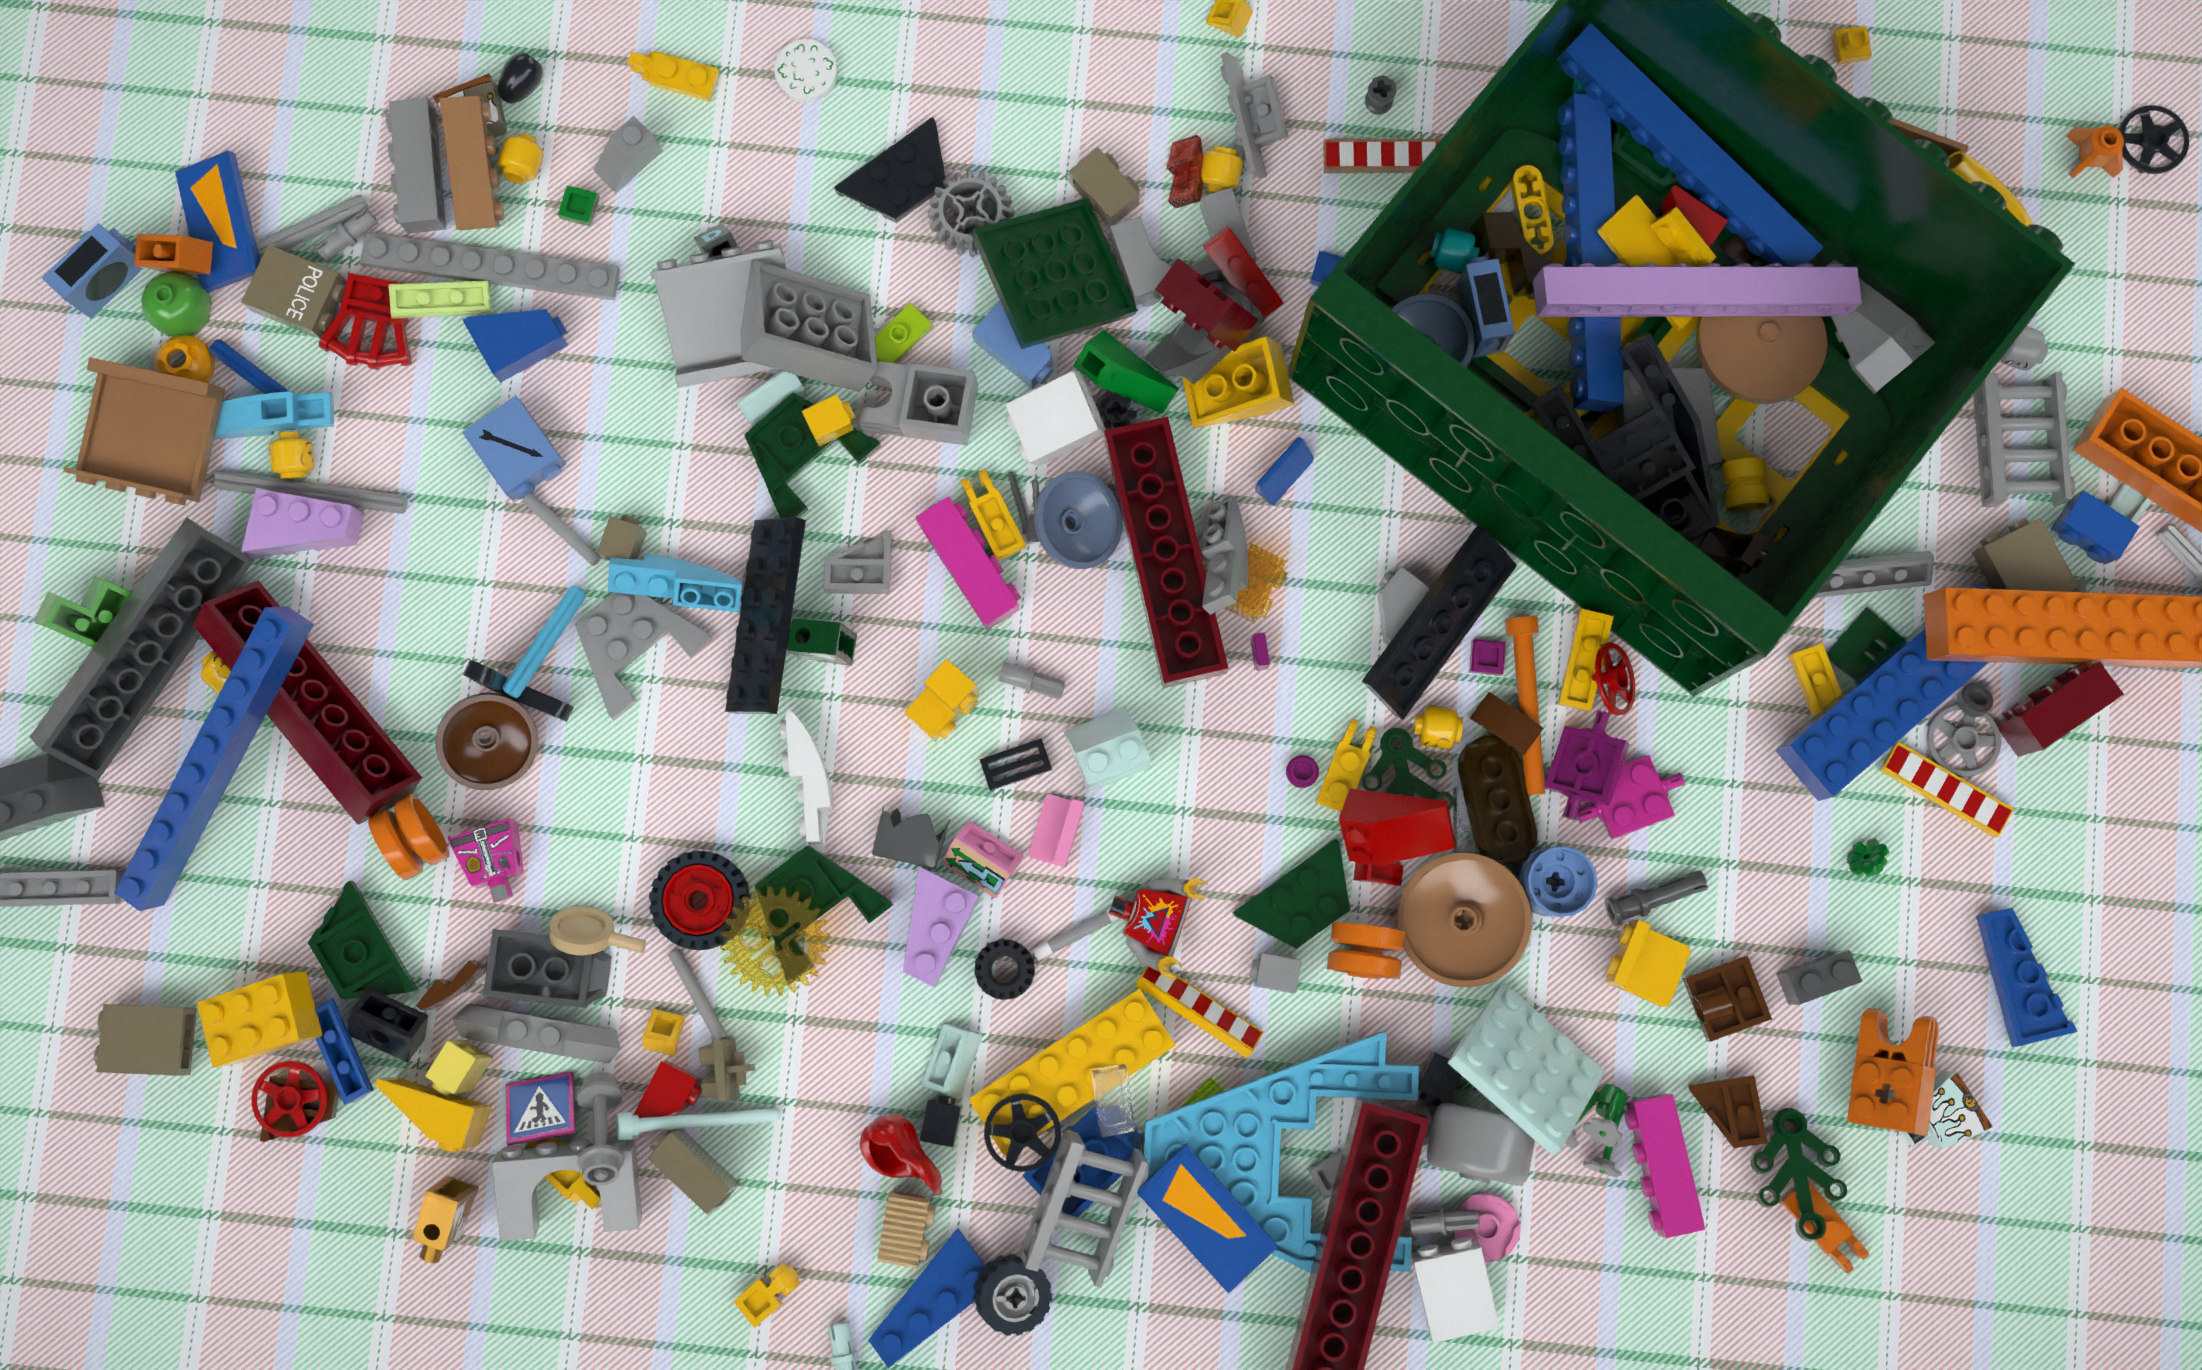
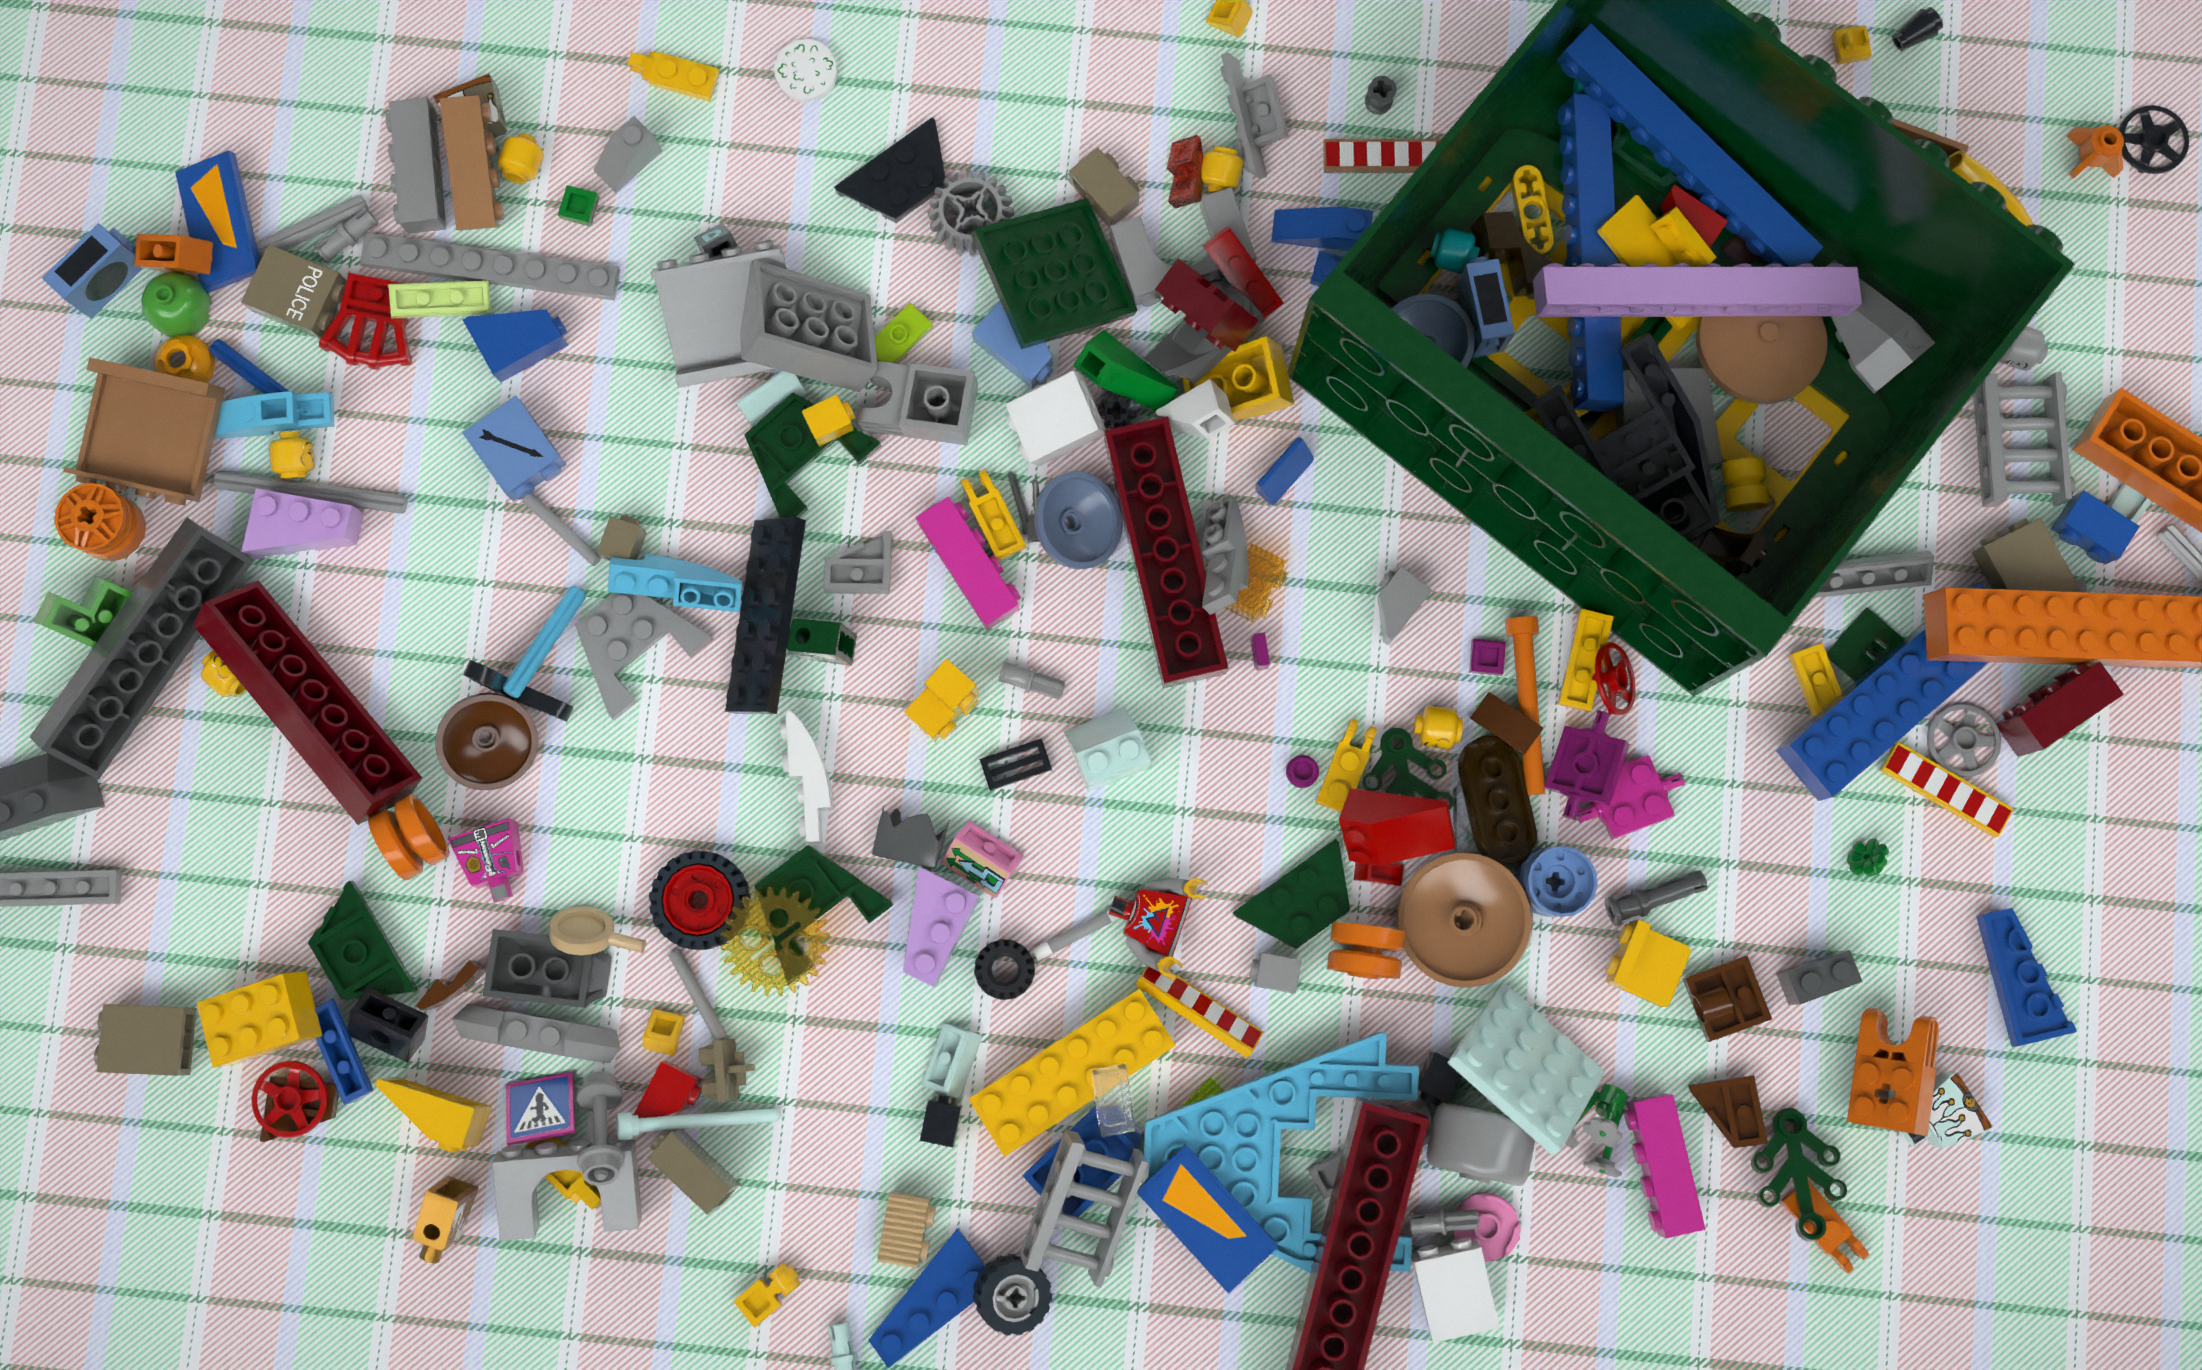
blue brick [114,606,314,911] -> none
light yellow brick [425,1040,493,1096] -> none
black animal [498,52,543,104] -> none
red piece [859,1113,943,1196] -> none
black wheel [984,1094,1061,1172] -> none
bright pink panel [1028,794,1085,868] -> none
black plate [1362,525,1517,720] -> none
dark grey tile [1957,683,1993,717] -> none
none -> orange wheel [54,483,146,561]
none -> white slope [1156,379,1235,439]
none -> blue slope [1271,207,1373,251]
none -> black cone [1892,7,1943,51]

